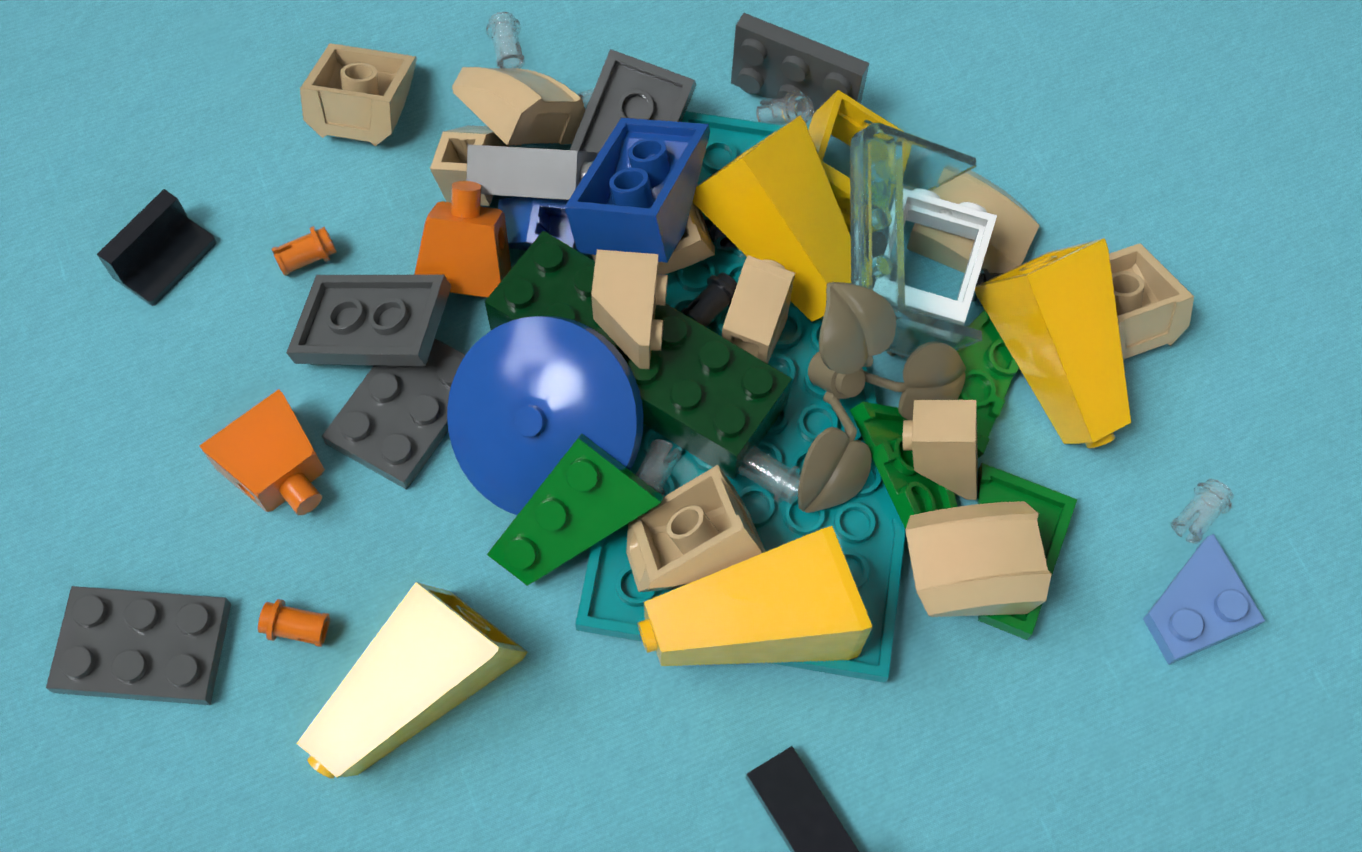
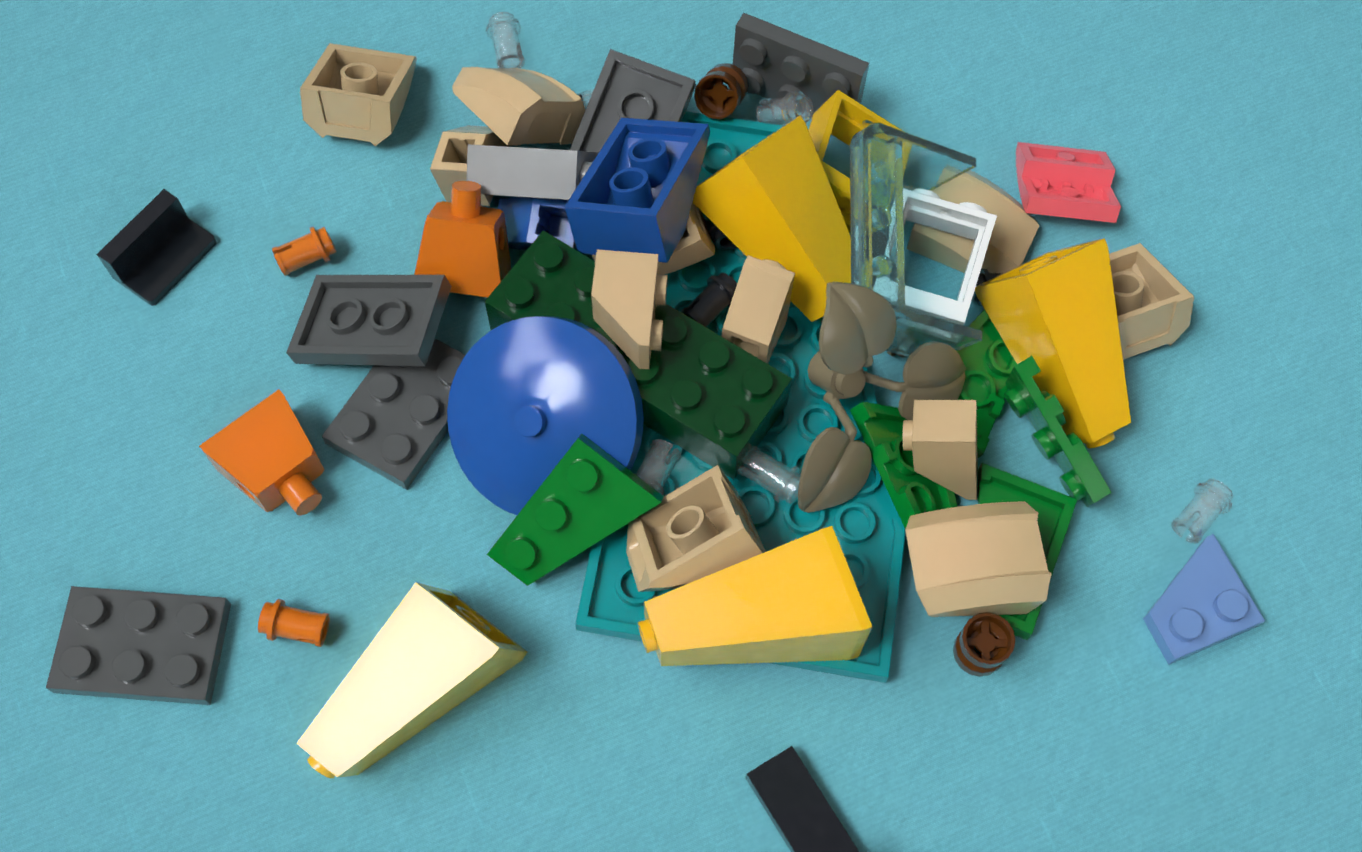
none -> reddish brown wheel [694,63,748,119]
none -> reddish brown wheel [953,612,1016,677]
none -> green wing [1004,356,1112,507]
none -> coral slope [1016,142,1121,223]

